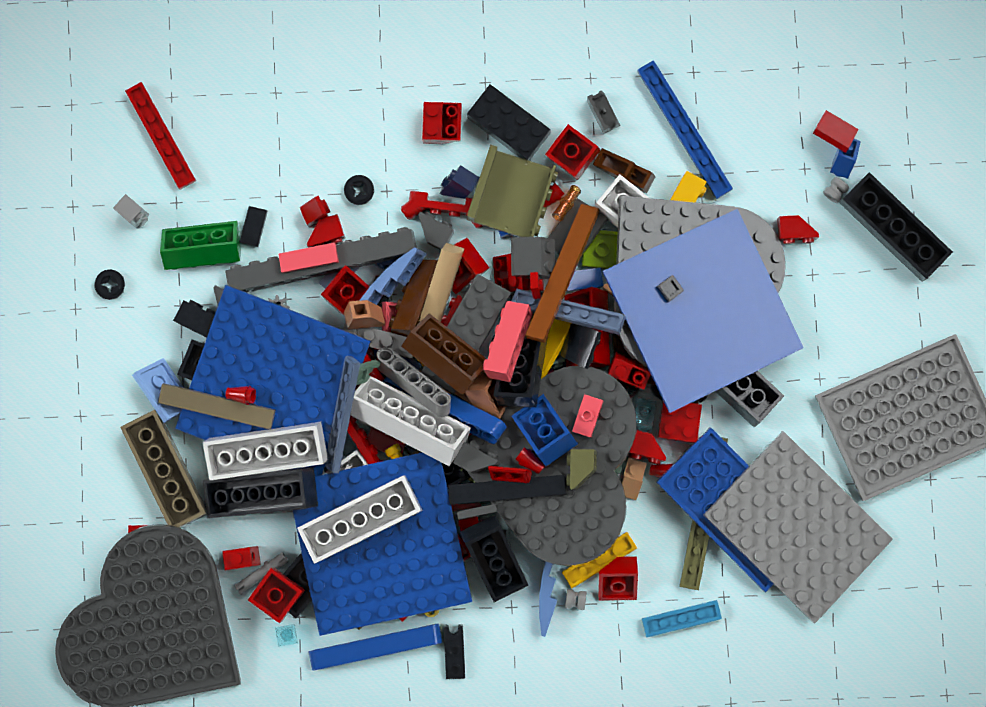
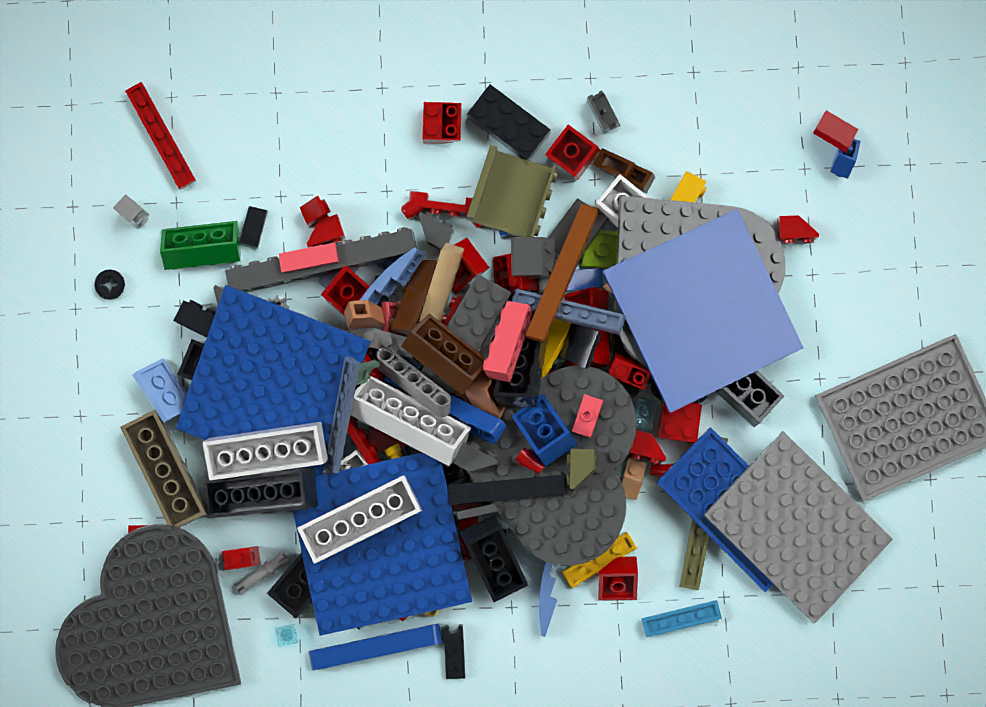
dark tan tile [158,383,275,429] -> none
red cone [226,386,256,405] -> none
red brick [248,567,305,623] -> none
black gear [344,175,374,205] -> none
dark blue slope [439,165,480,199] -> none
red slope [488,466,532,483] -> none
red plate [530,272,544,299] -> none
red cone [543,183,565,208] -> none
clear orange pin [552,185,581,221] -> none
light grey wheel [565,589,587,610] -> none
blue plate [637,60,733,199] -> none
tile [656,275,684,303] -> none
light grey wheel [823,177,849,204] -> none
black brick [839,172,953,282] -> none

